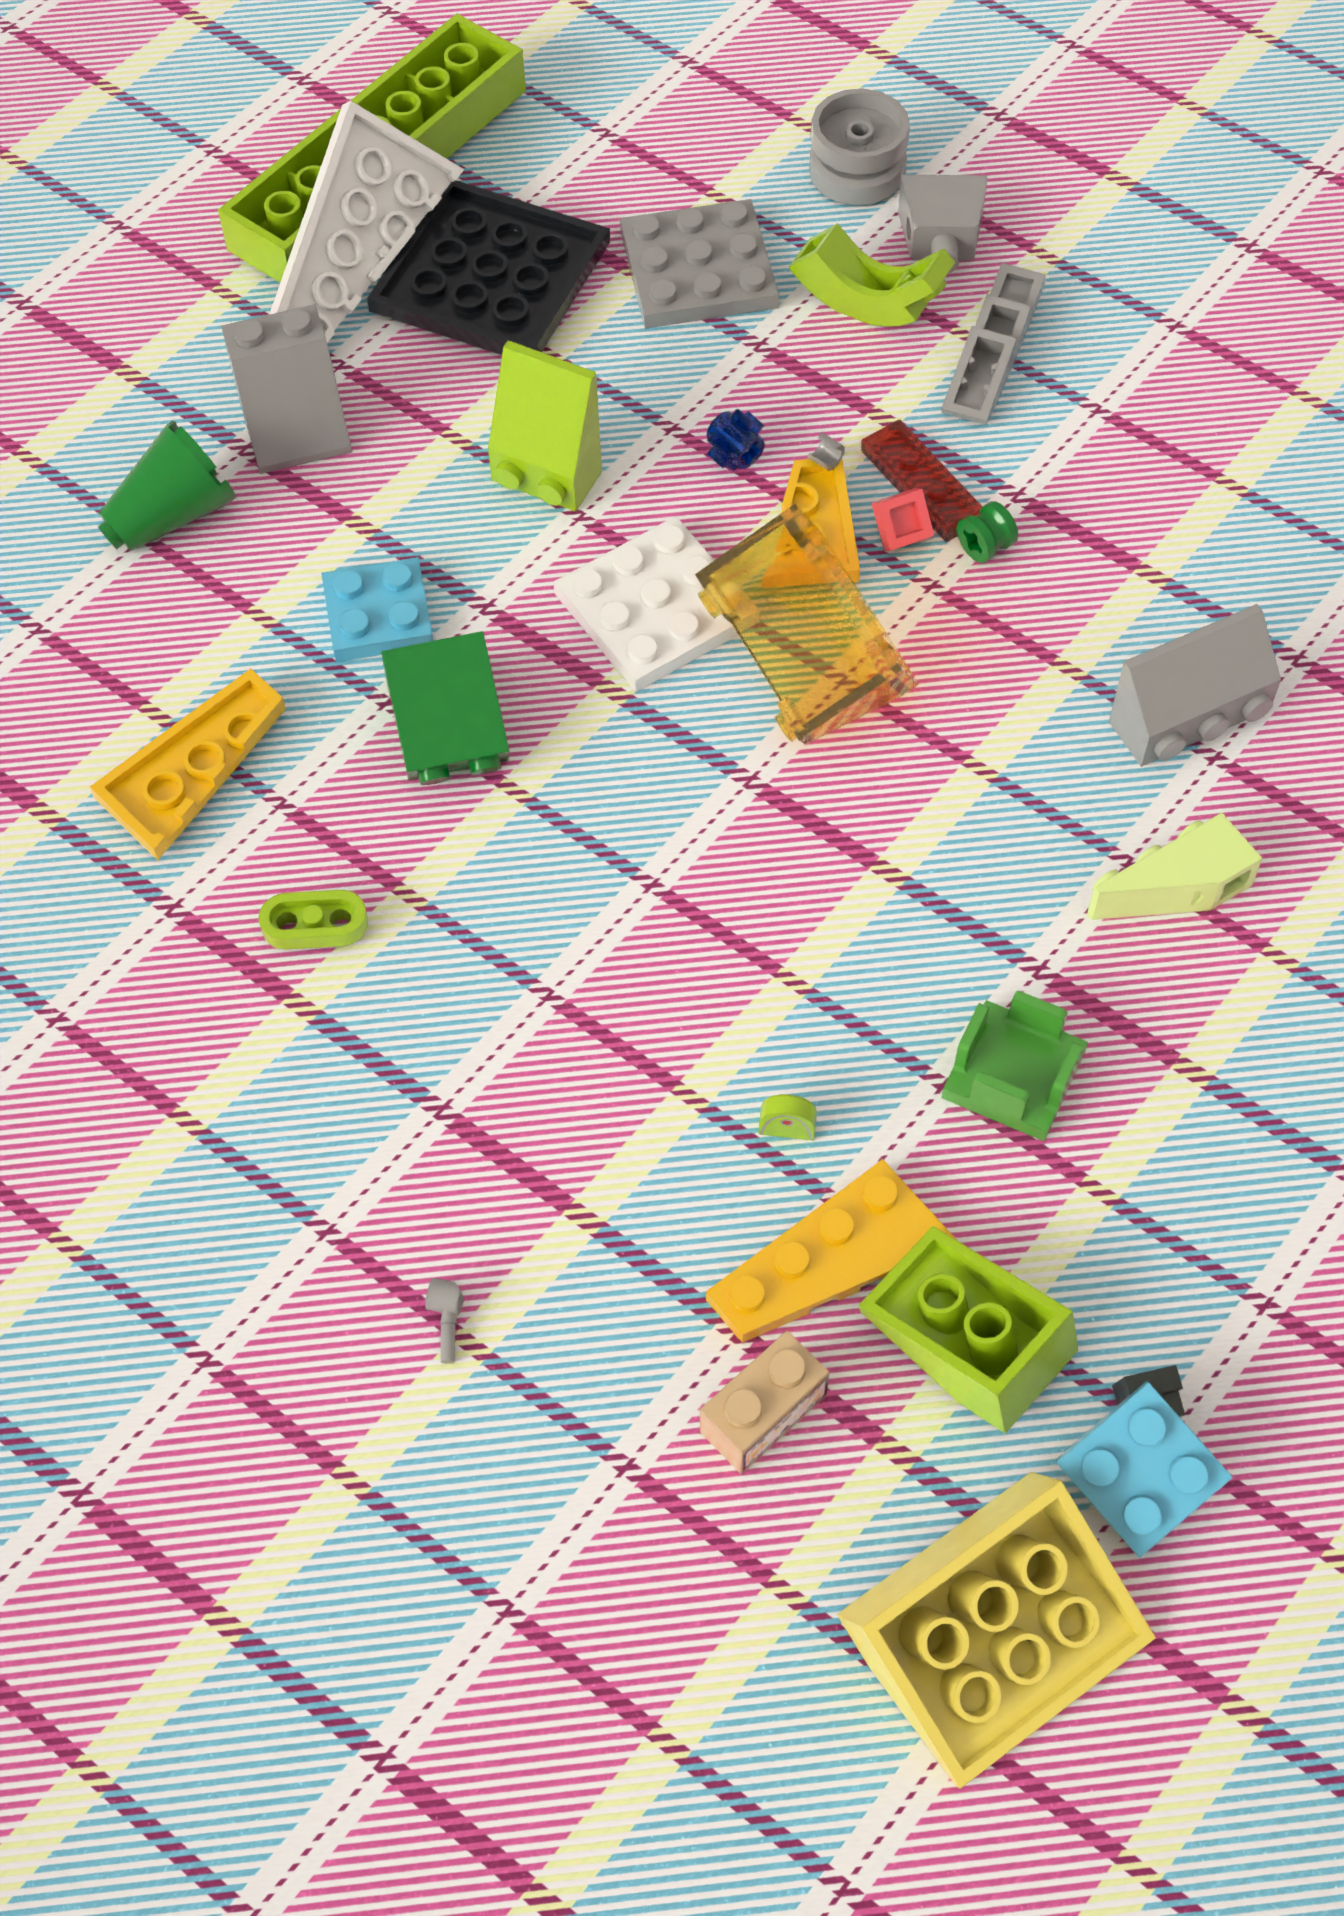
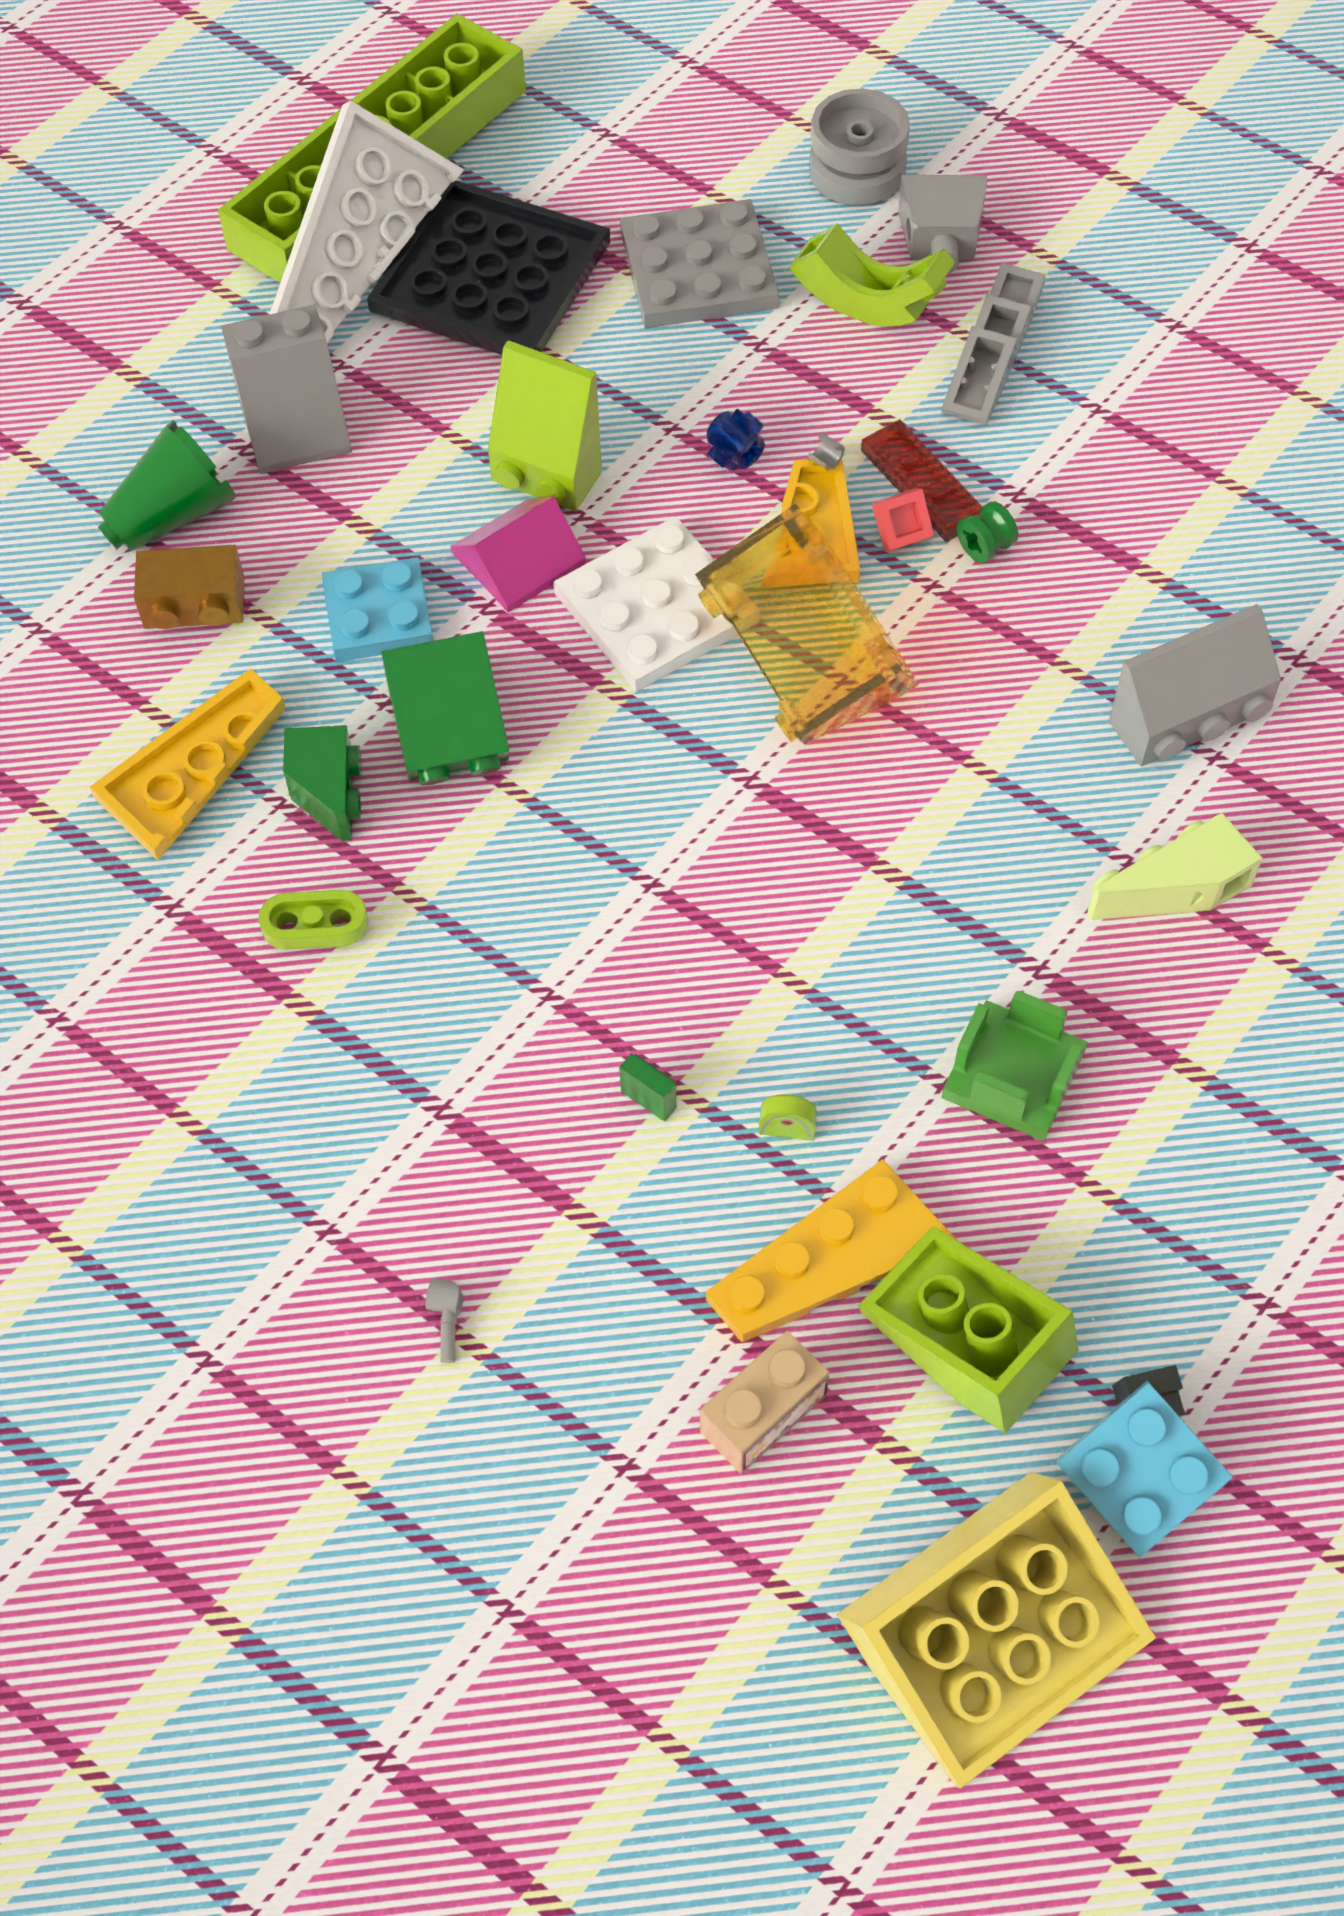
none -> pearl gold brick [134,545,244,629]
none -> green slope [283,725,362,841]
none -> dark pink slope [450,496,586,612]
none -> green tile [619,1053,676,1122]

